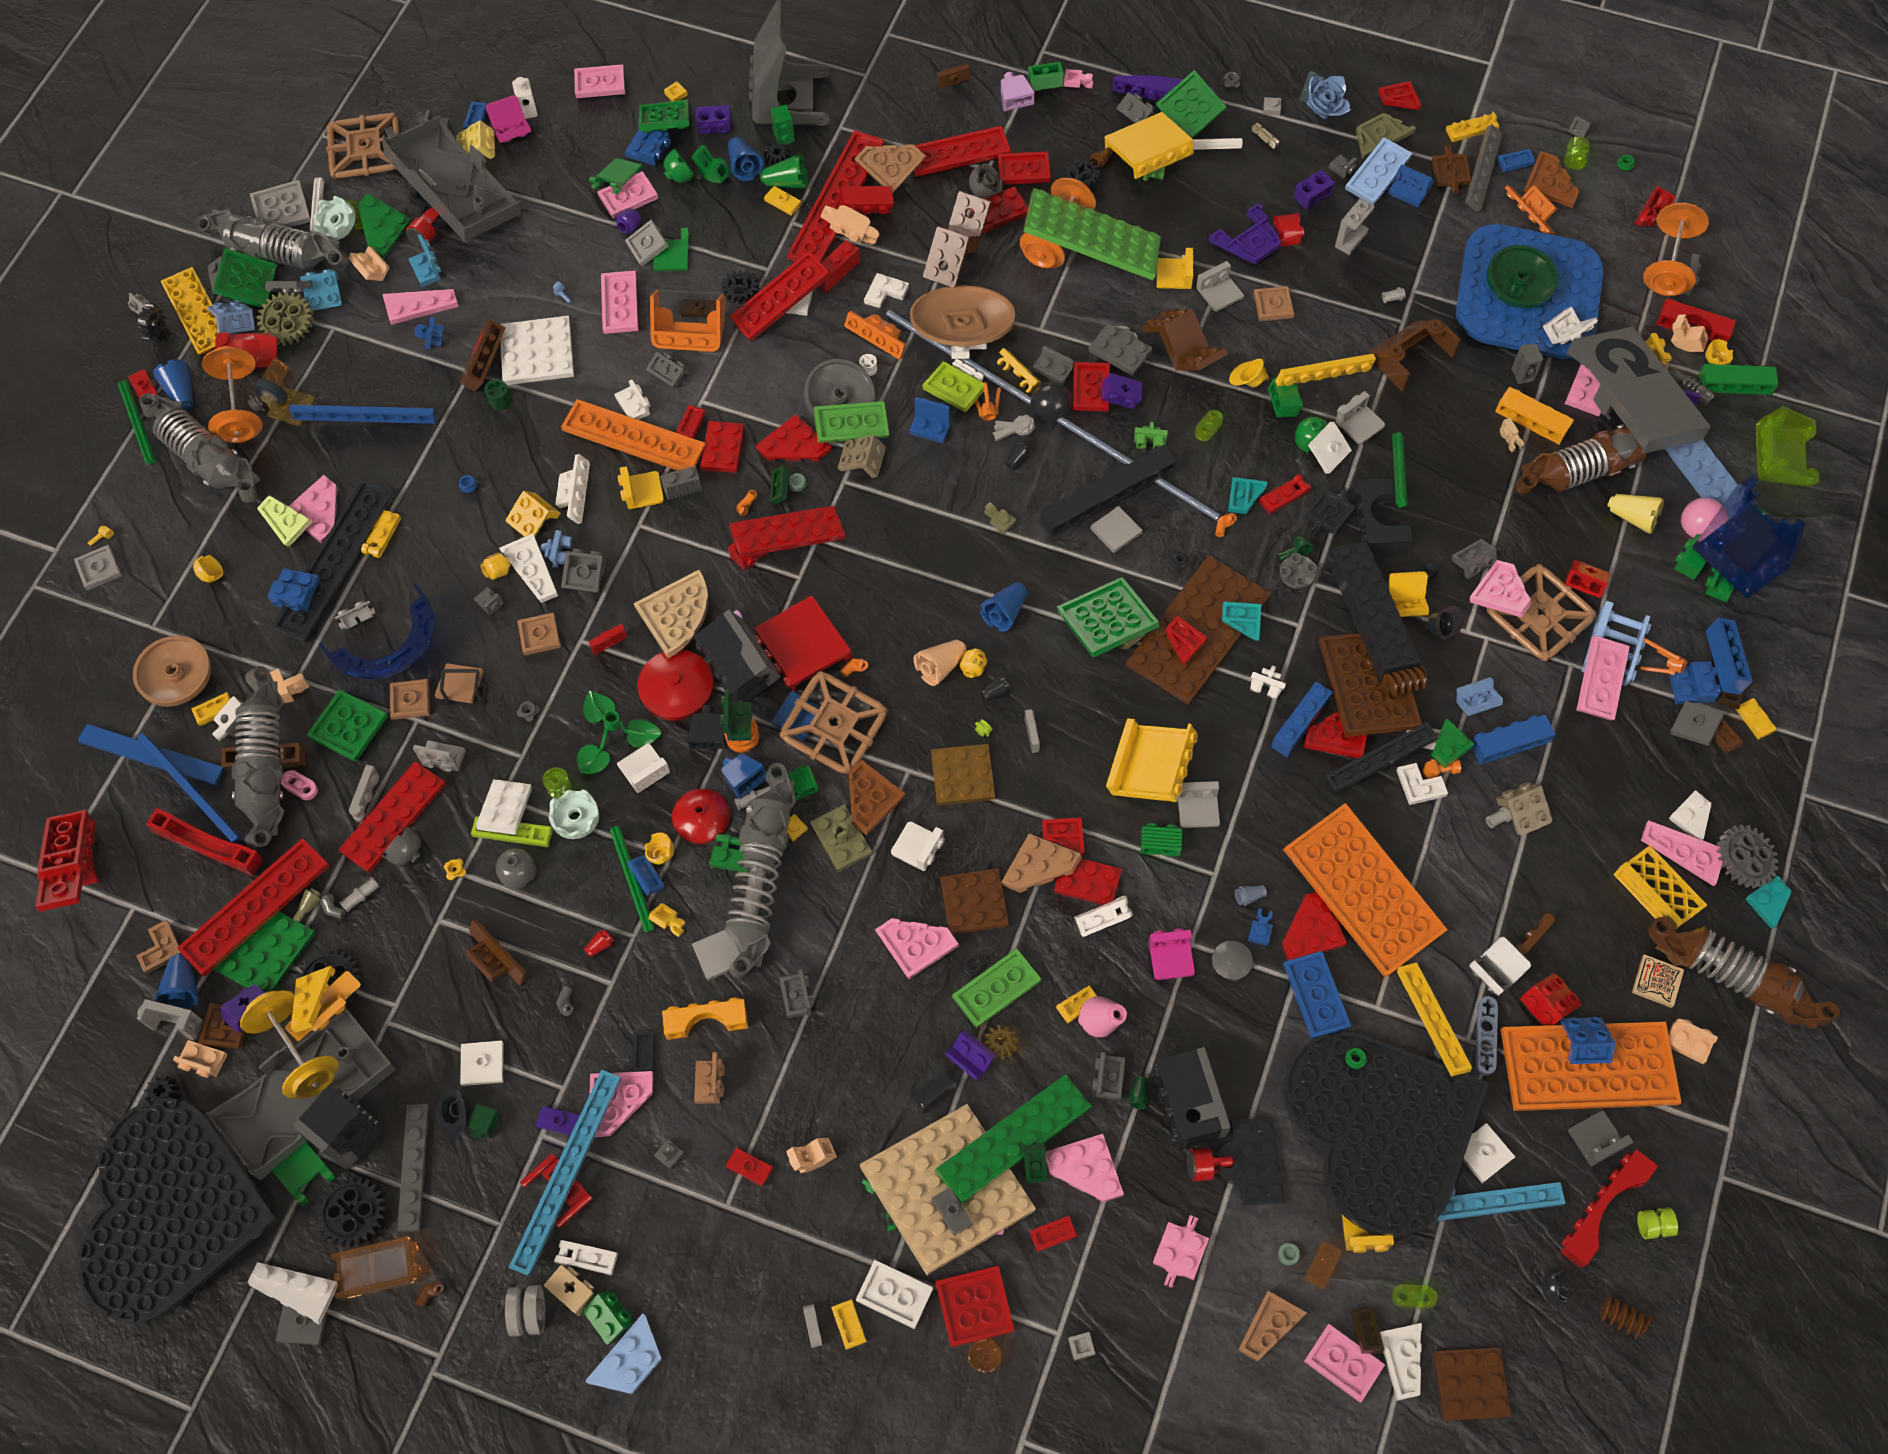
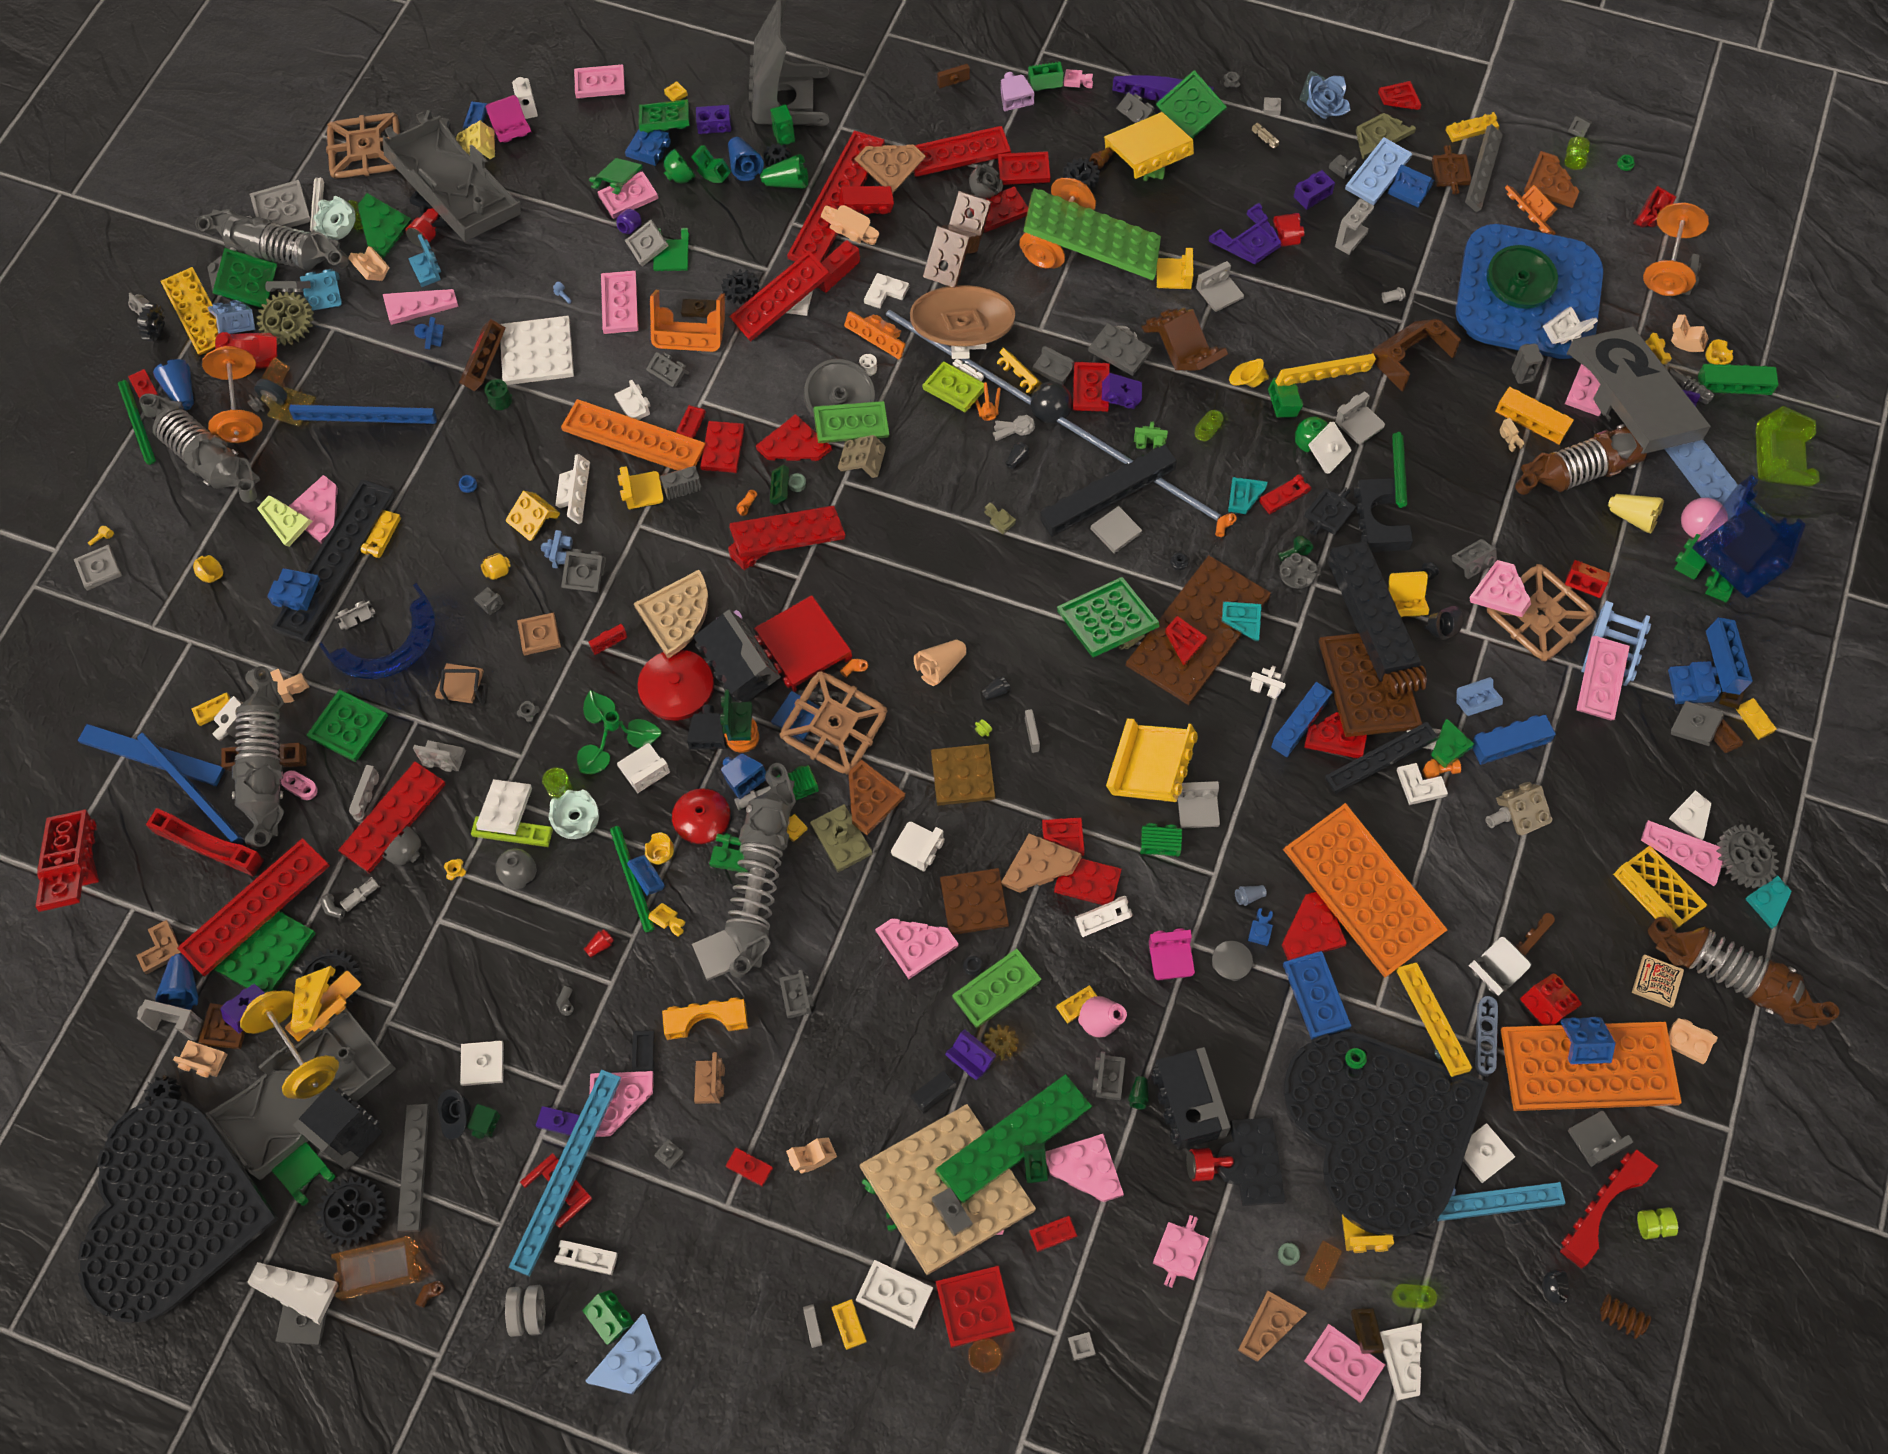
medium nougat dish [133,636,212,707] -> none
olive cone [293,888,321,923] -> none
medium nougat tile [390,679,430,720] -> none
reddish brown bracket [466,919,526,985] -> none
white wing [499,534,558,603] -> none
tan brick [543,1265,596,1316] -> none
yellow plate [764,186,802,216] -> none
blue bracket [909,397,950,443] -> none
yellow head [960,649,987,678] -> none
blue cone [980,582,1028,631] -> none
white axle [1193,138,1243,150] -> none
medium nougat tile [1253,286,1294,321] -> none
reddish brown plate [1433,1348,1511,1421] -> none
blue plate [1497,149,1536,172] -> none
orange plant [1640,638,1687,676] -> none
red arch [1656,299,1735,343] -> none

